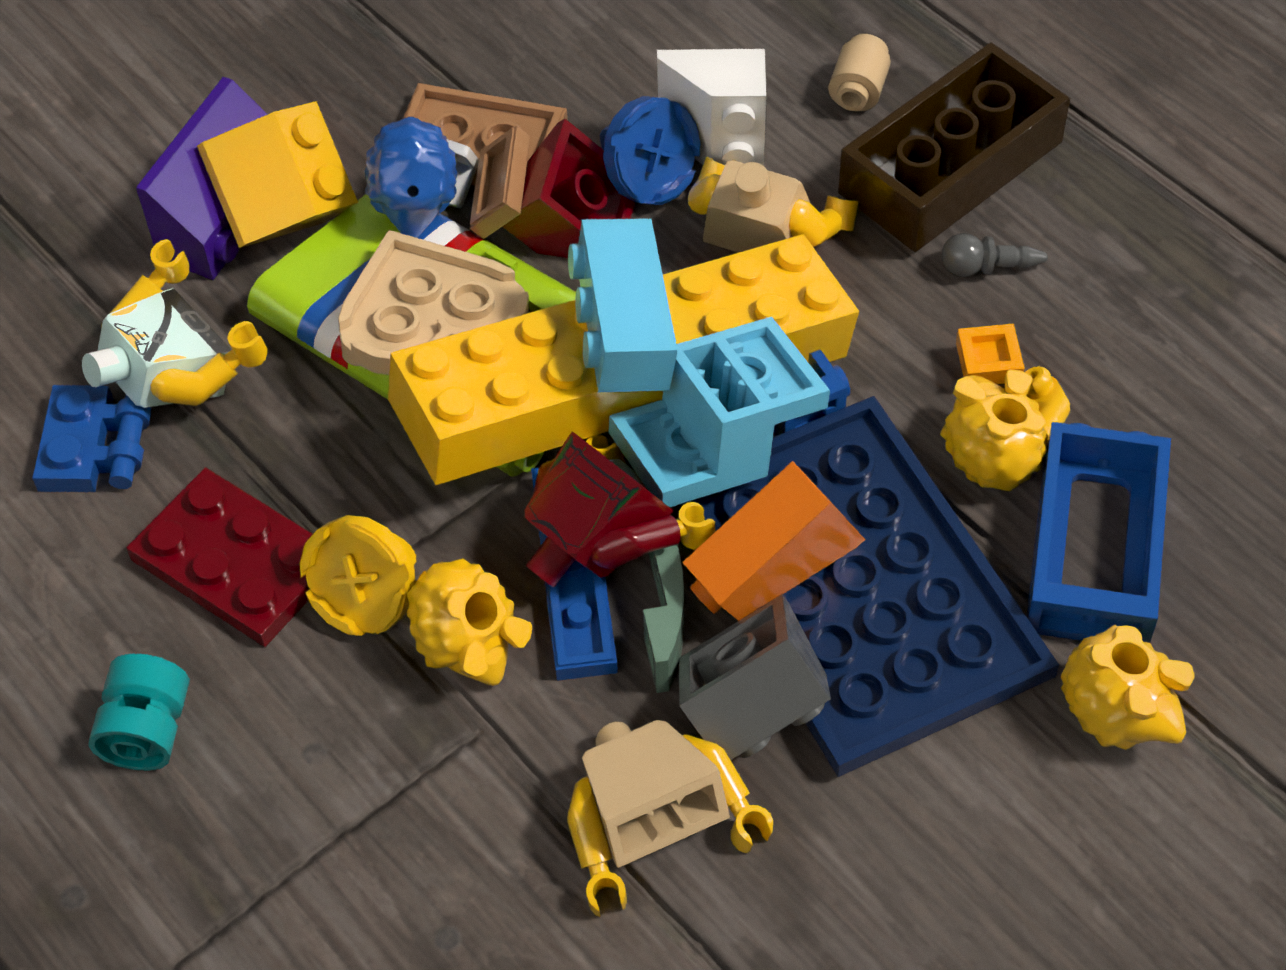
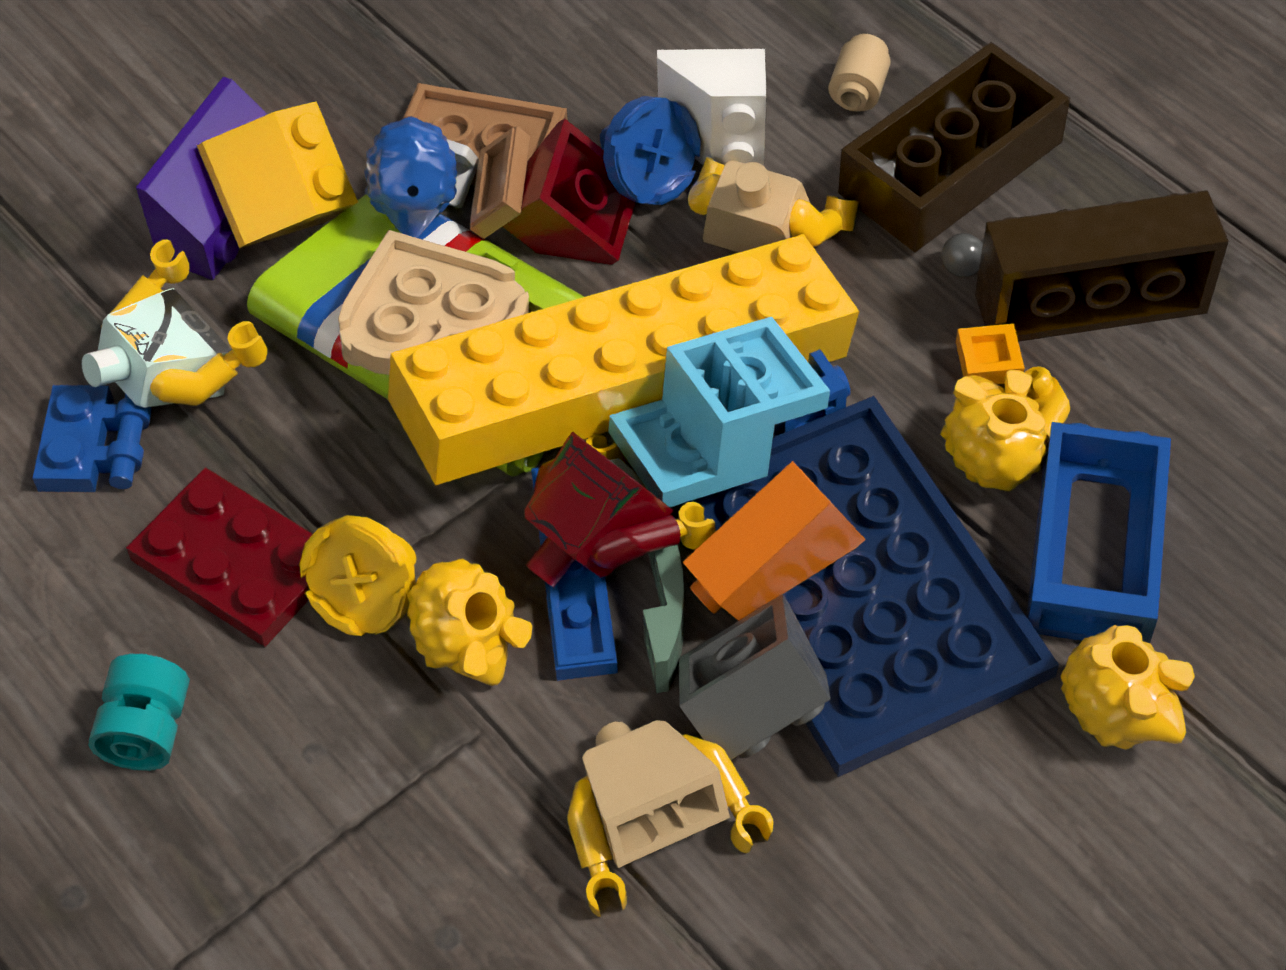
medium azure brick [568,219,678,392] -> none
none -> dark brown brick [975,190,1229,342]

